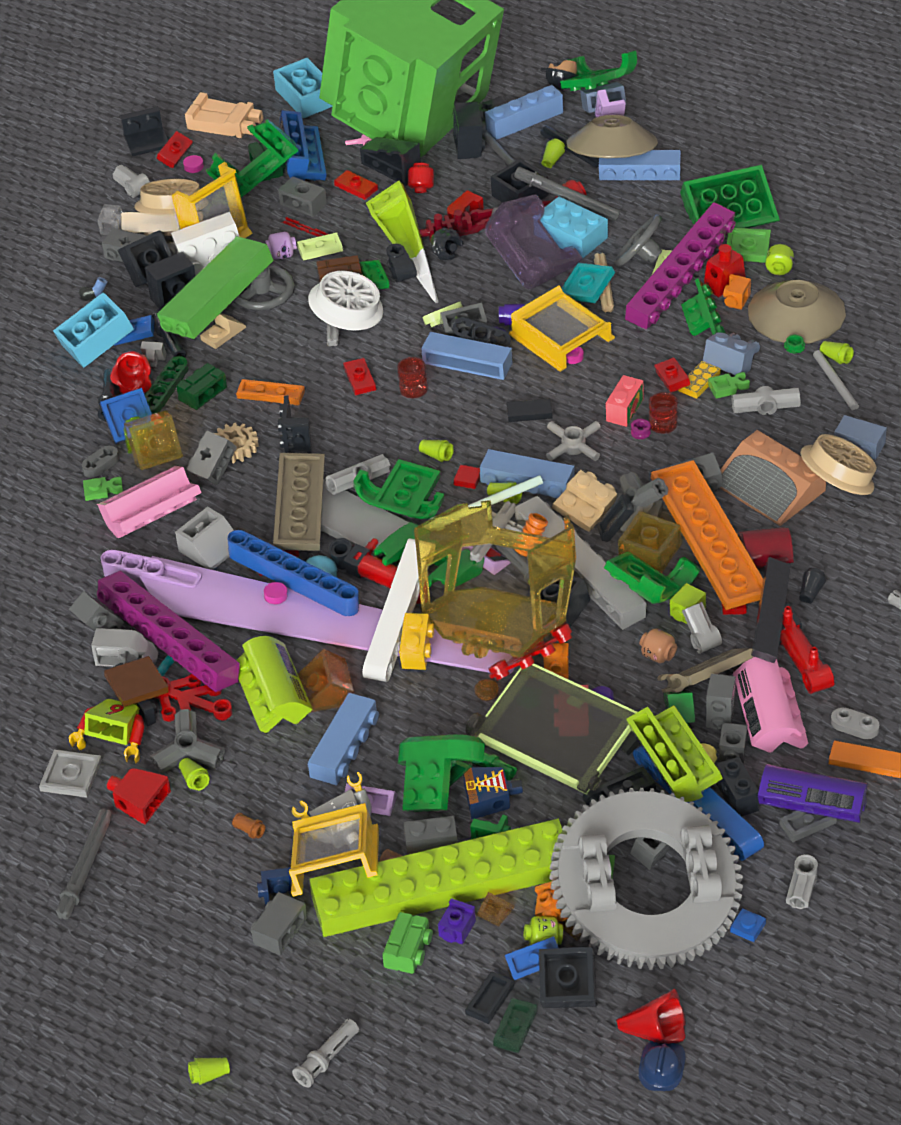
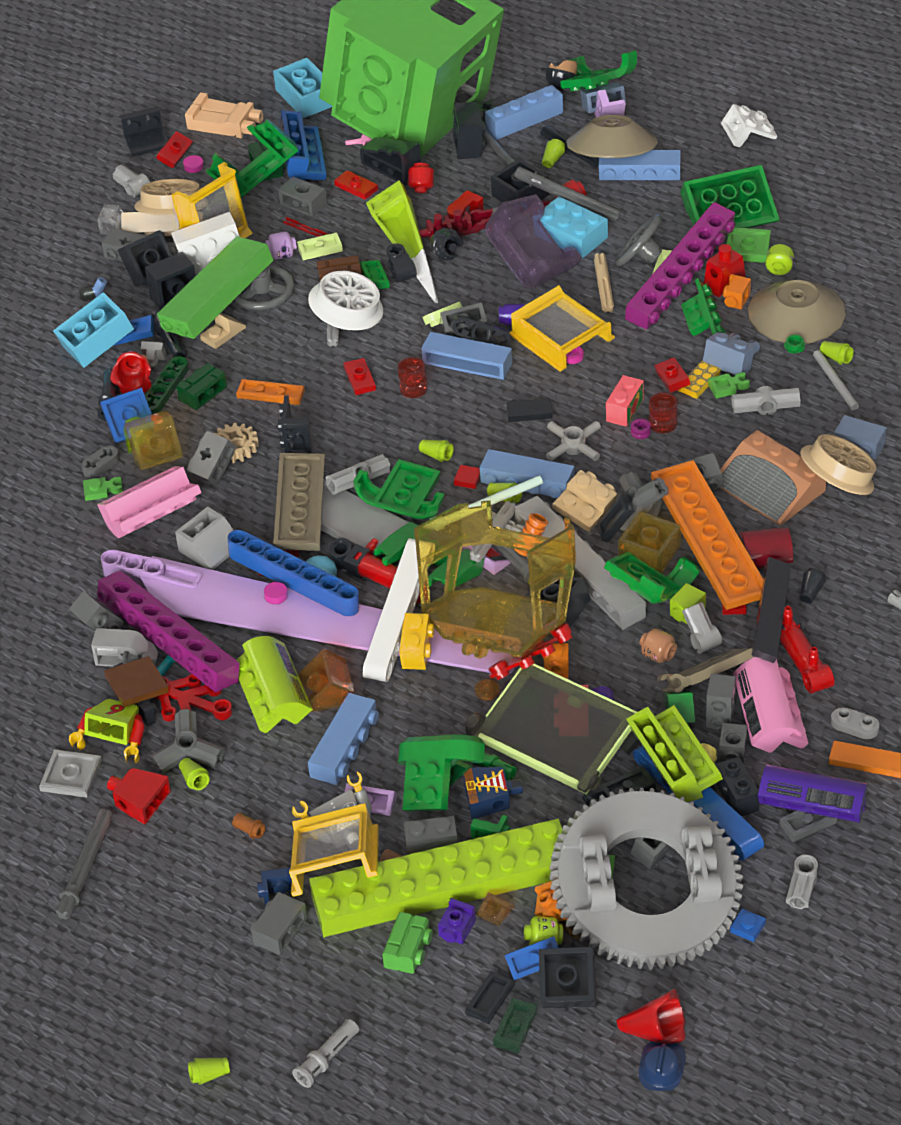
teal plate [561,263,615,303] -> none
none -> white bracket [721,104,778,147]

